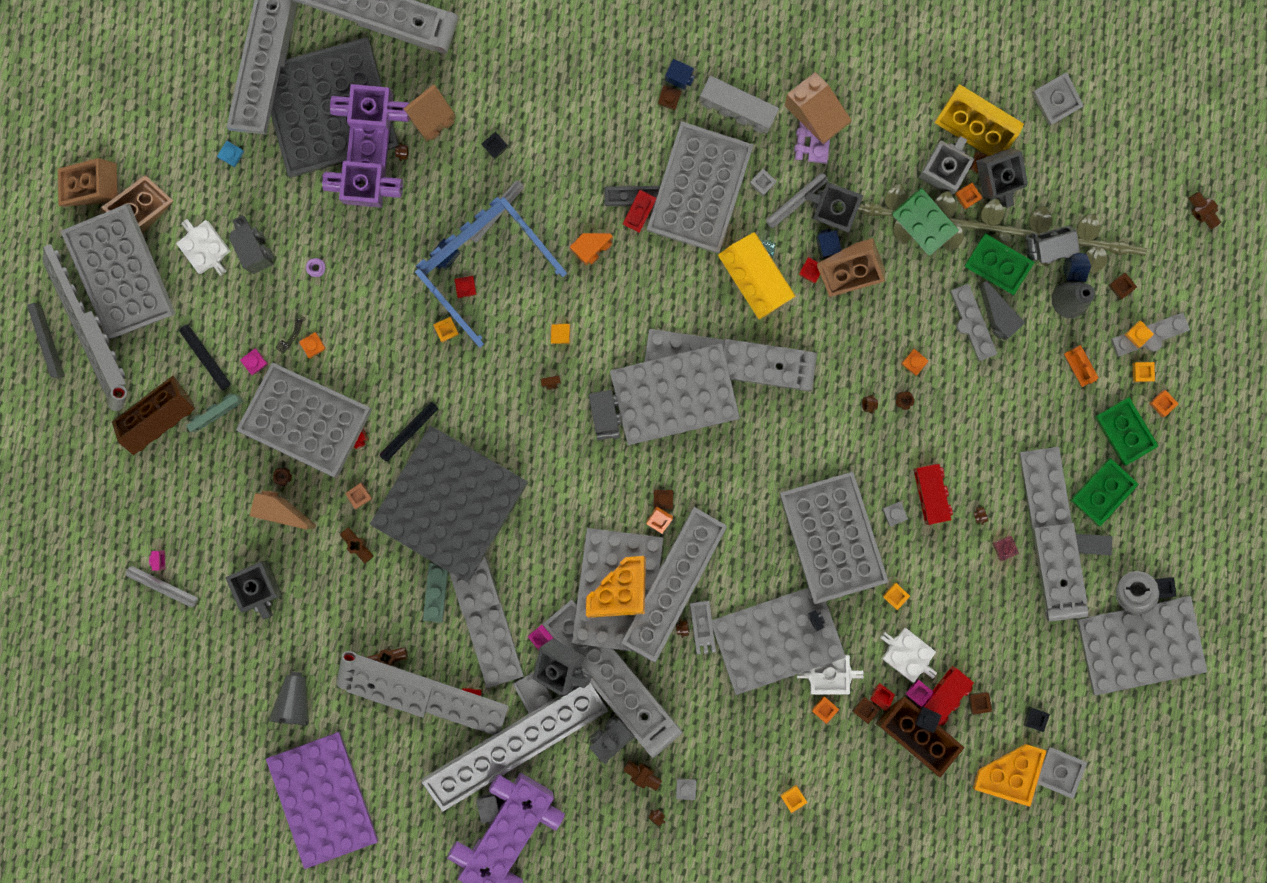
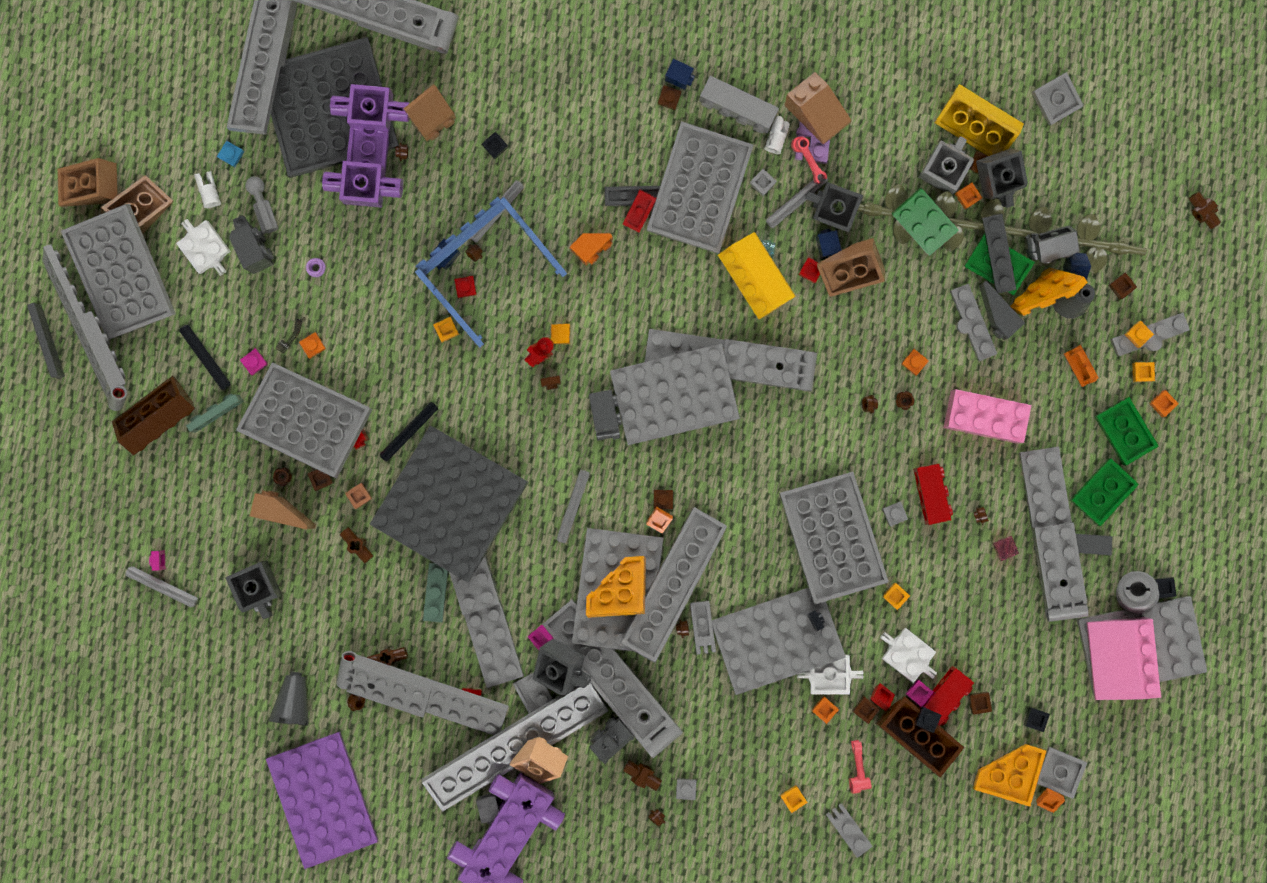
none -> white hinge [194,171,221,208]
none -> light grey piece [245,176,279,234]
none -> reddish brown plate [308,470,334,491]
none -> reddish brown plate [347,694,365,711]
none -> reddish brown plate [465,244,483,262]
none -> light nougat slope [510,737,568,784]
none -> red hips [524,337,554,367]
none -> light grey axle [557,470,590,543]
none -> white hinge [764,115,790,154]
none -> coral brick [791,136,827,184]
none -> light grey hinge [826,803,873,858]
none -> coral brick [849,740,872,794]
none -> bright pink brick [943,389,1032,444]
none -> dark grey plate [982,213,1016,293]
none -> light orange plate [1010,267,1088,316]
none -> orange plate [1036,788,1065,813]
none -> bright pink slope [1087,617,1161,700]

